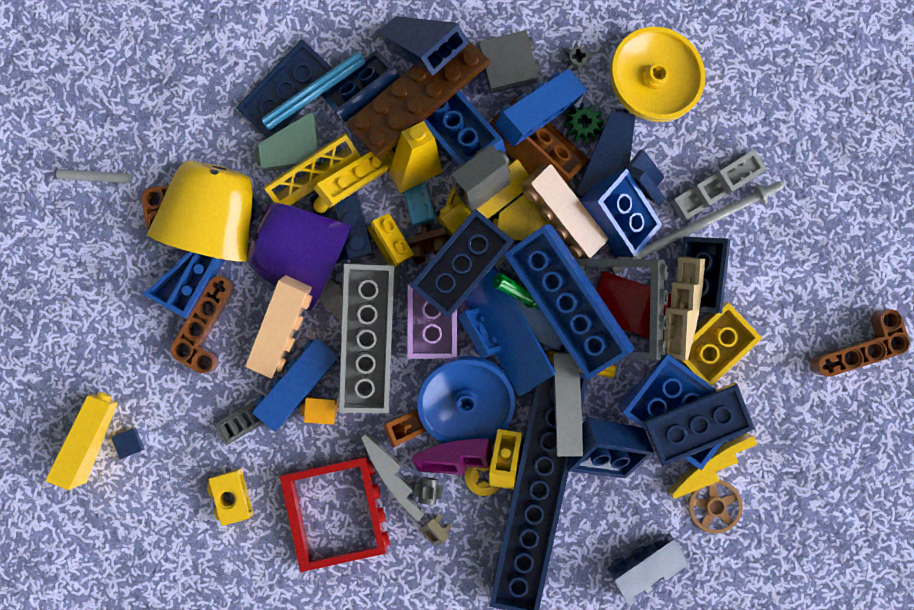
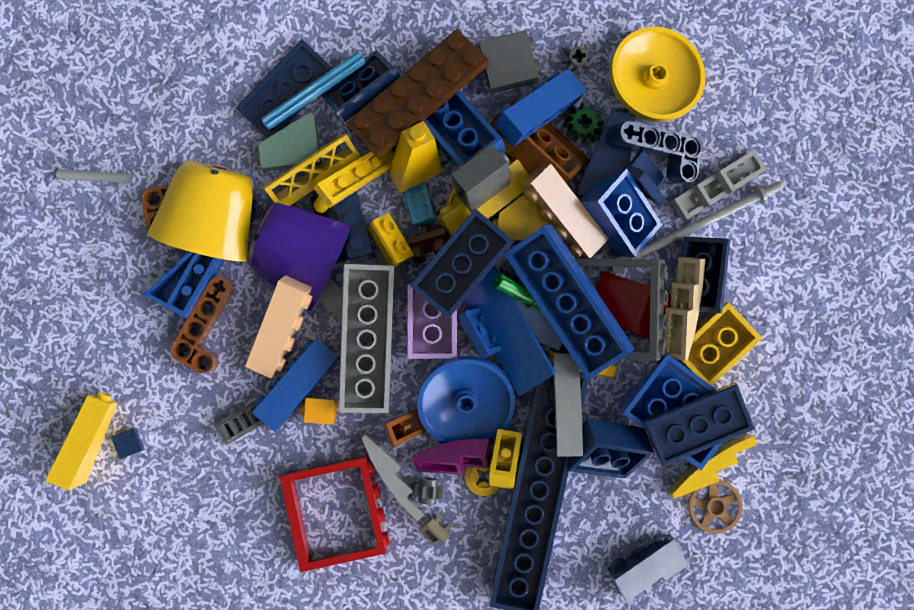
yellow brick [207,468,254,526] -> none
dark blue slope [378,16,469,76] -> none
dark orange beam [810,309,910,377] -> none
none -> dark blue beam [608,121,702,184]

